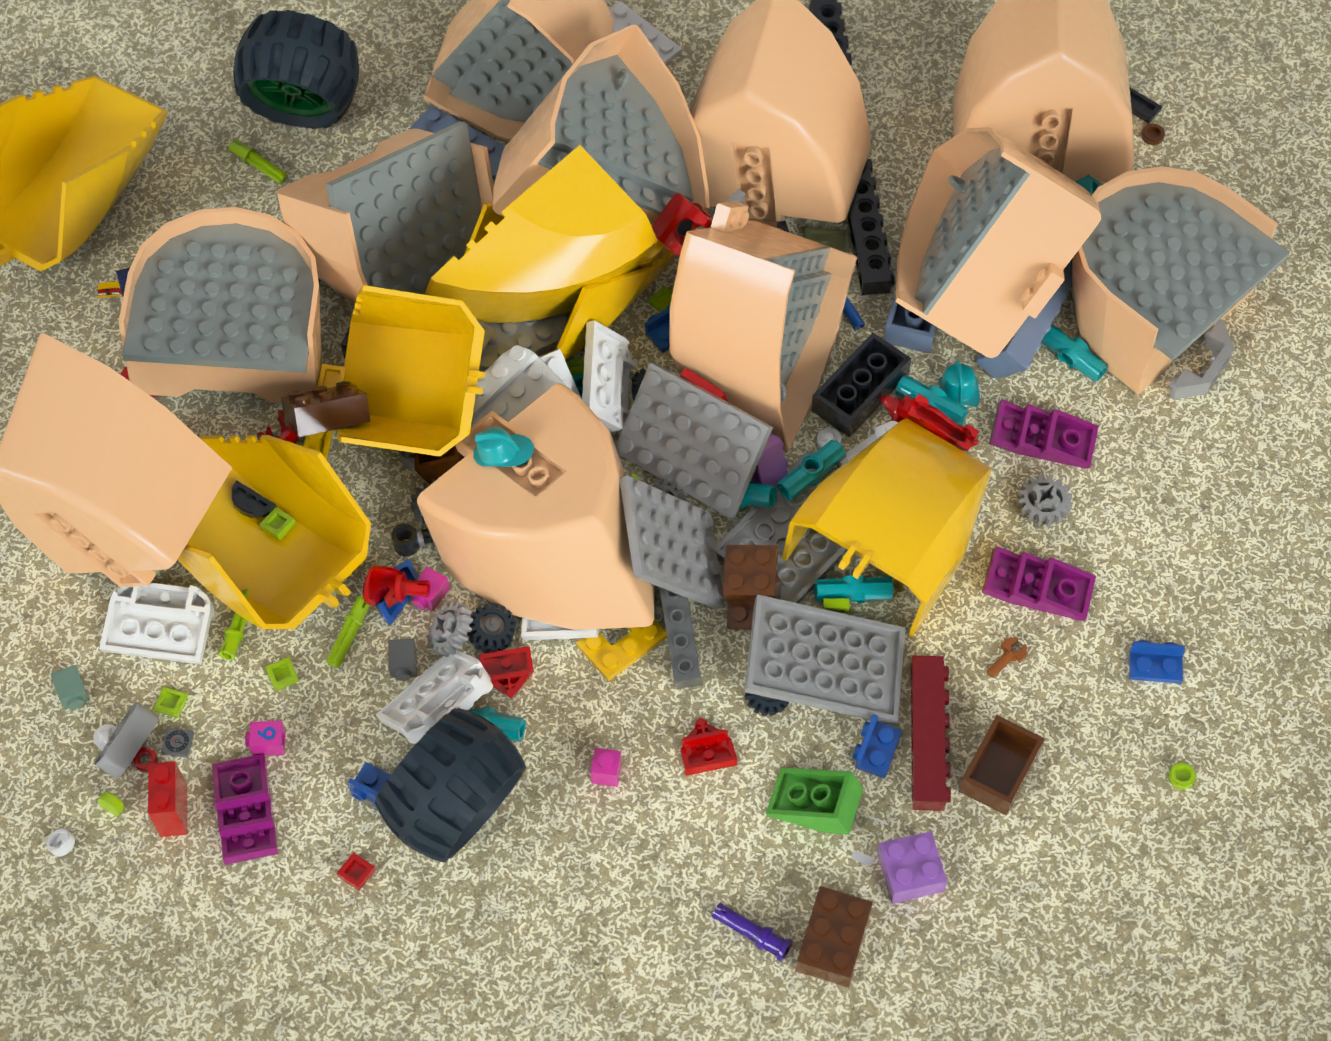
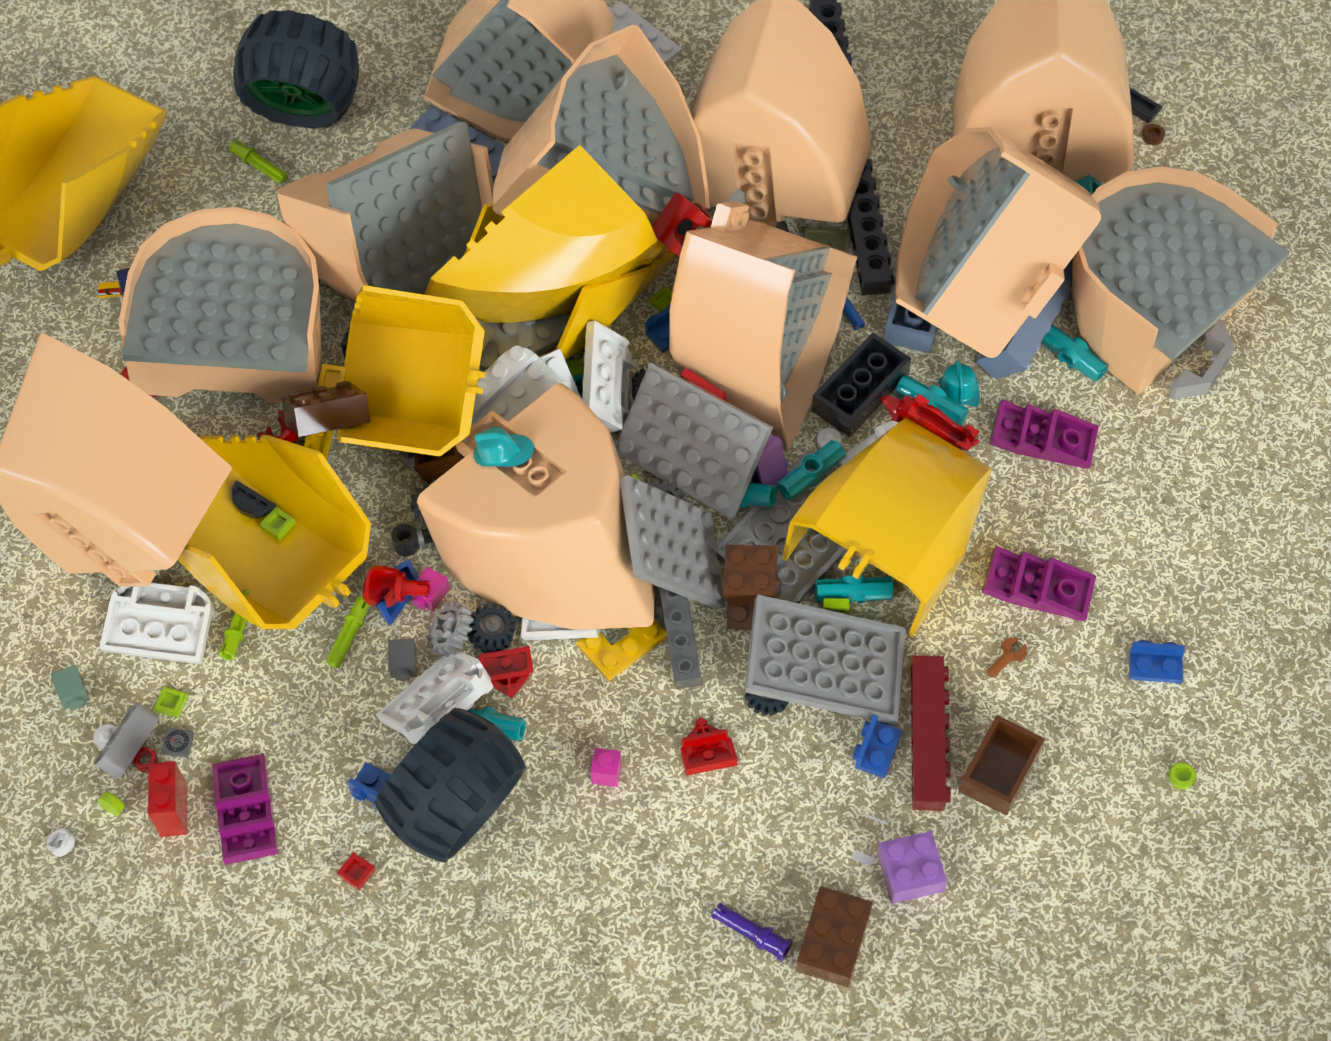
dark pink brick [245,721,286,756] -> none
lime tile [265,657,299,691] -> none
bright green slope [766,768,863,835] -> none
light grey gear [1017,474,1072,527] -> none

